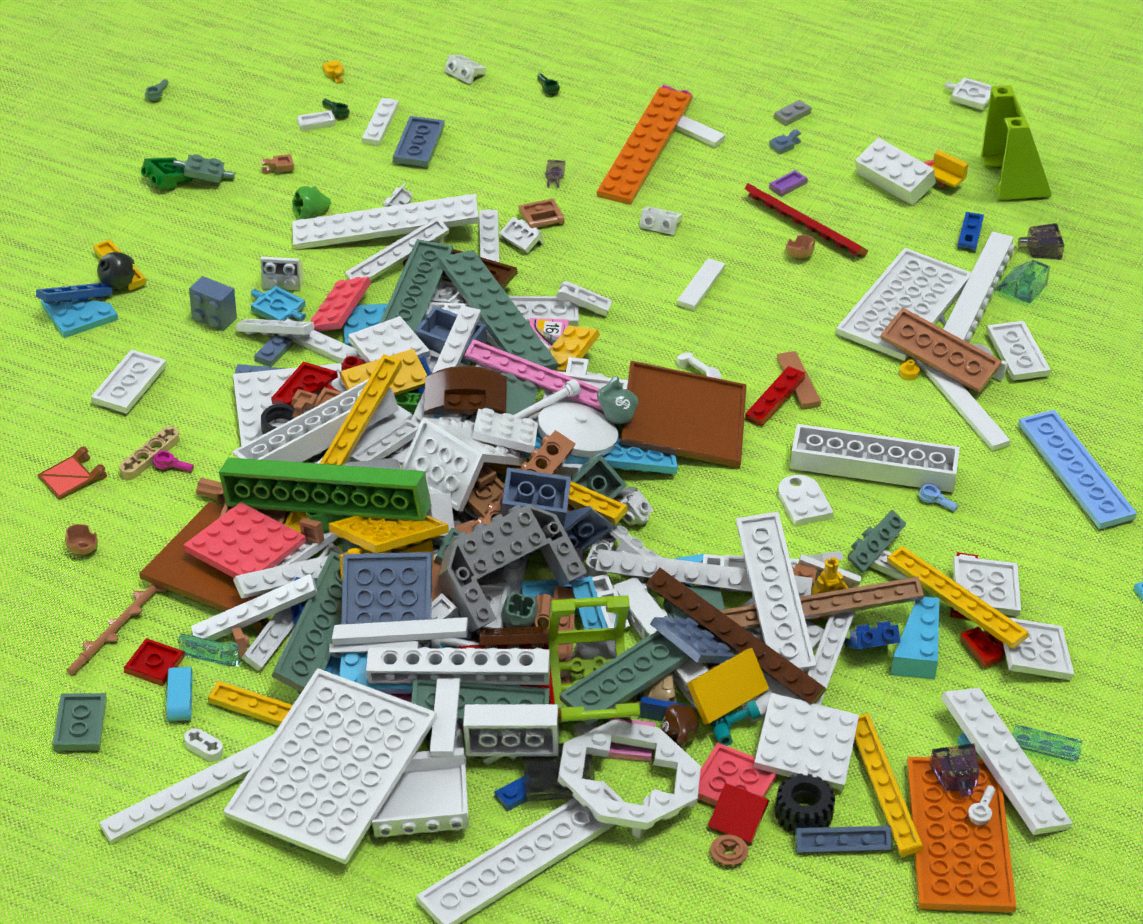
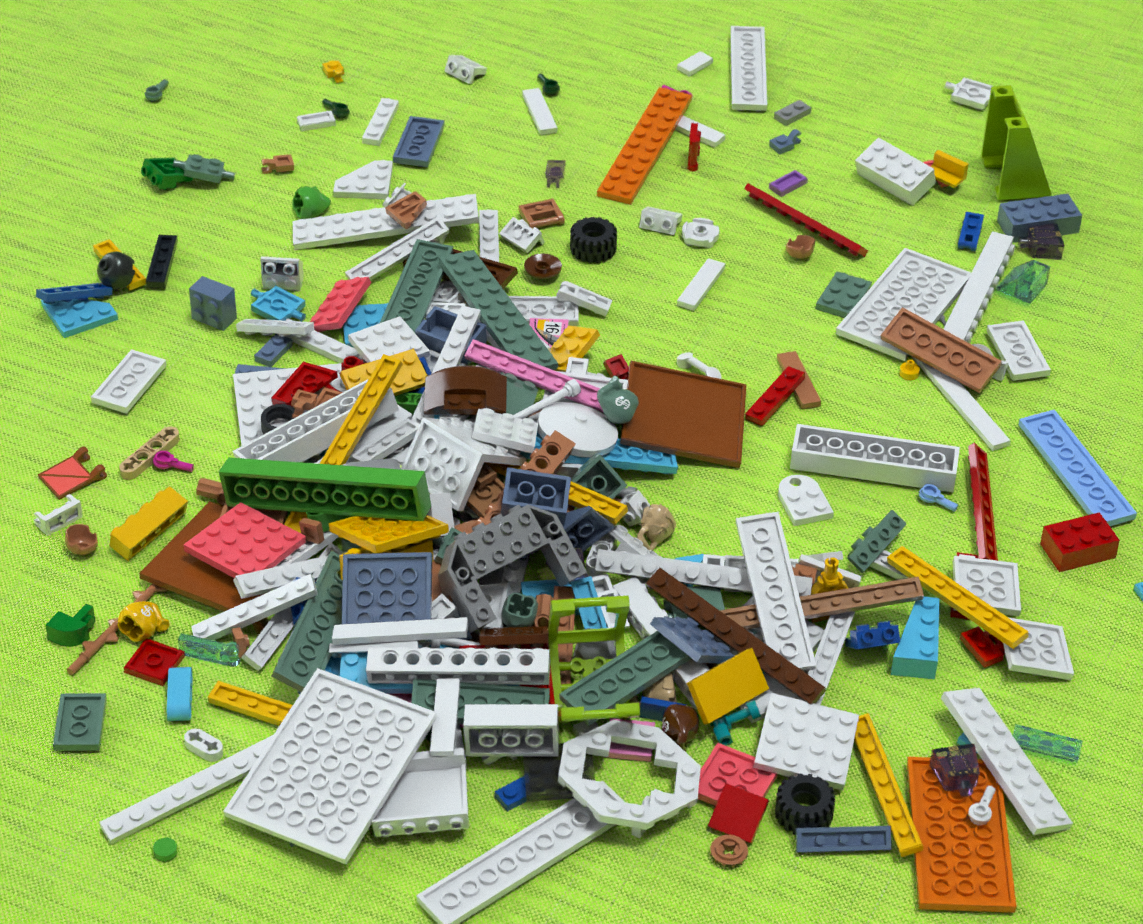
none -> hinge [34,494,83,536]
none -> green brick [46,604,96,647]
none -> yellow brick [109,486,188,561]
none -> yellow piece [117,601,170,642]
none -> black plate [146,235,178,288]
none -> bright green tile [153,838,178,862]
none -> white plate [333,160,393,199]
none -> nougat wing [385,191,427,230]
none -> white tile [522,88,557,135]
none -> reddish brown dish [524,254,562,279]
none -> black tyre [570,217,617,263]
none -> red bracket [603,354,629,380]
none -> tan piece [637,504,676,551]
none -> white tile [677,51,713,77]
none -> white plate [682,218,719,248]
none -> red plate [688,123,701,171]
none -> white plate [730,26,767,111]
none -> sand green plate [815,271,872,318]
none -> red plate [968,442,998,561]
none -> sand blue brick [997,194,1082,243]
none -> red brick [1040,512,1120,572]

